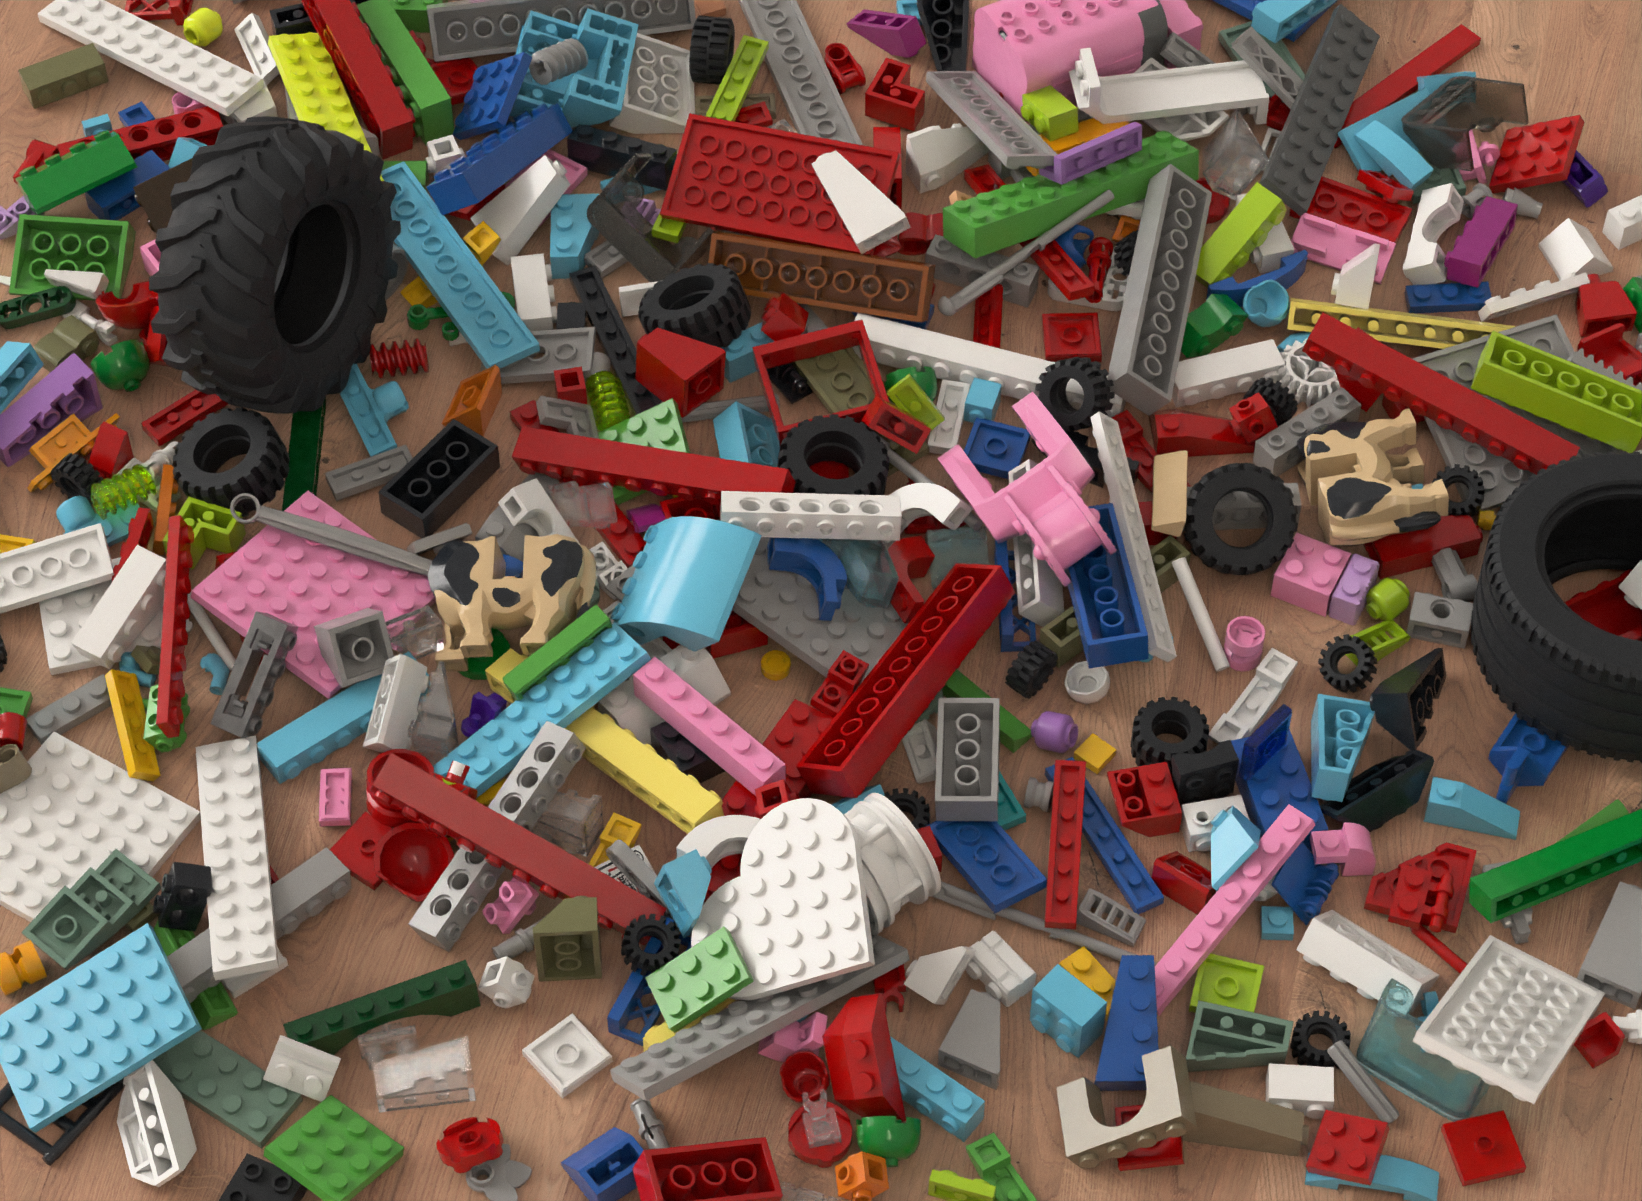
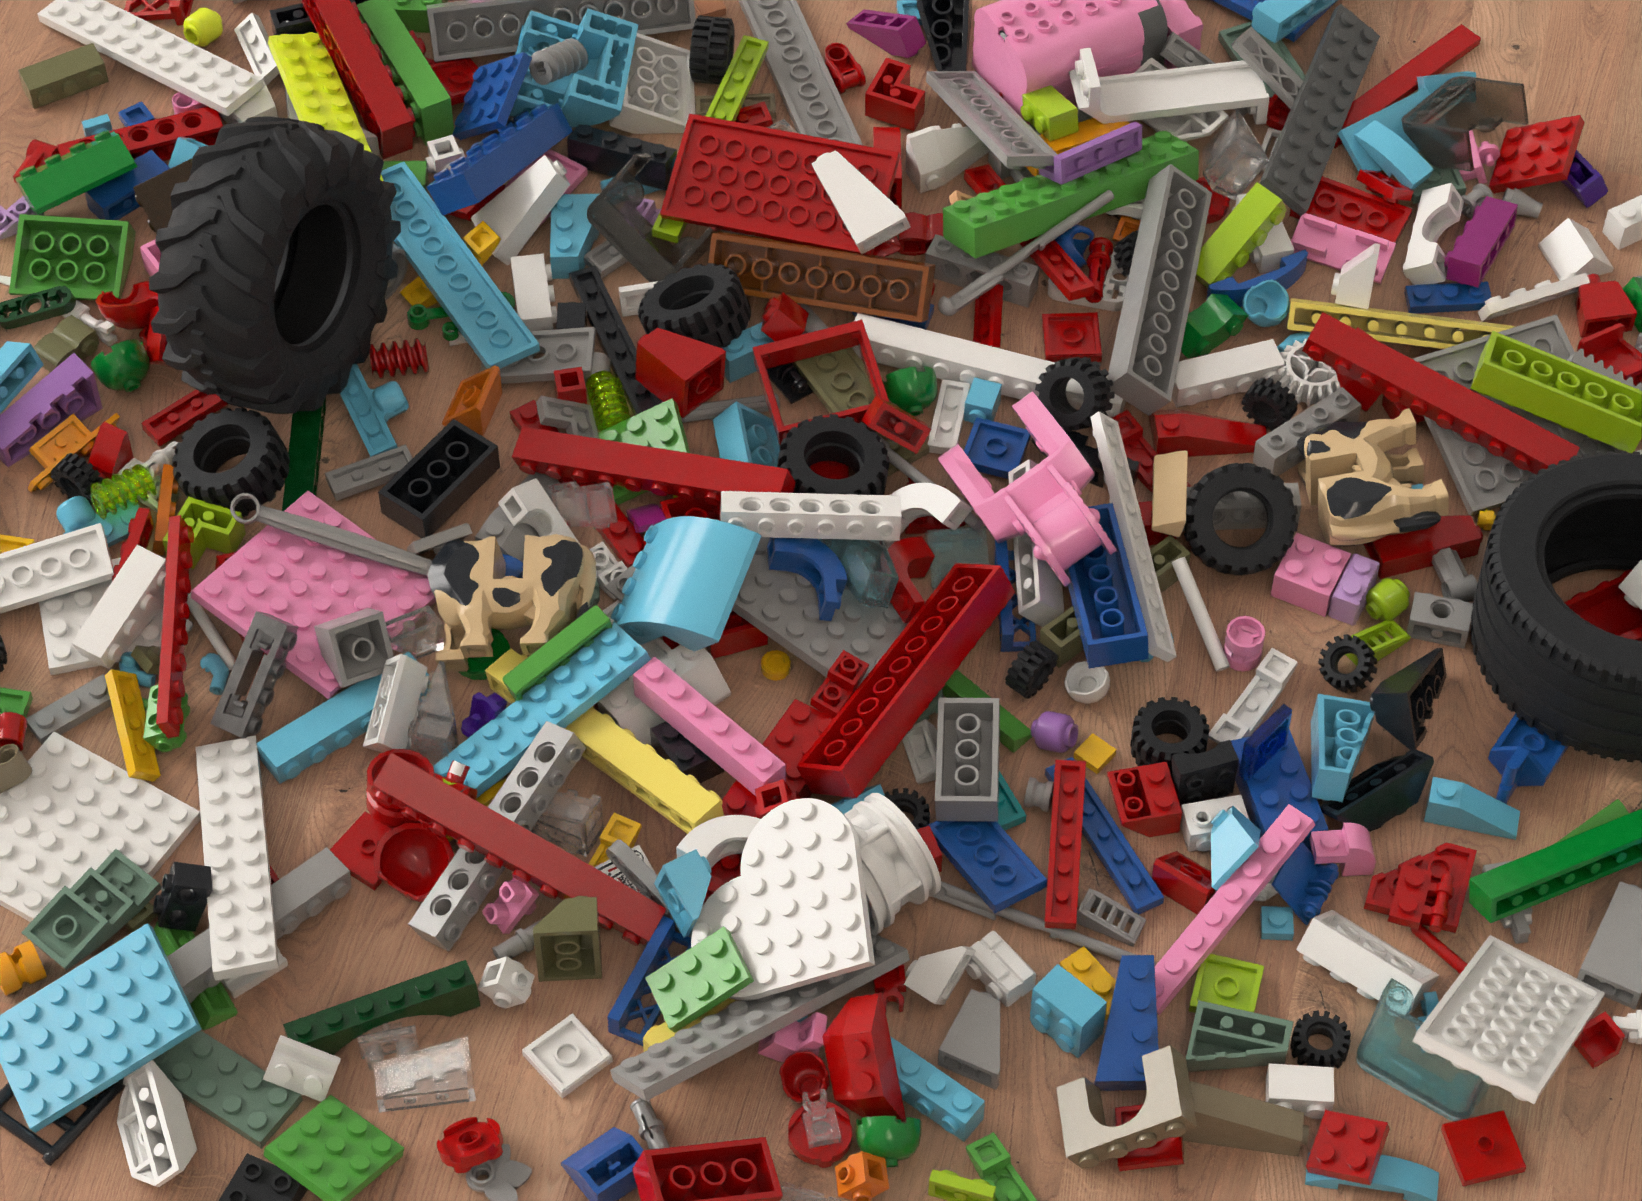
white slope [44,269,109,300] -> none
bright pink plate [319,768,352,827] -> none
black tyre [621,914,681,976] -> none
lime plate [887,374,945,429] -> none
red brick [1228,392,1278,443] -> none
light grey axle [1327,1040,1399,1124] -> none
black tyre [1432,464,1484,517] -> none

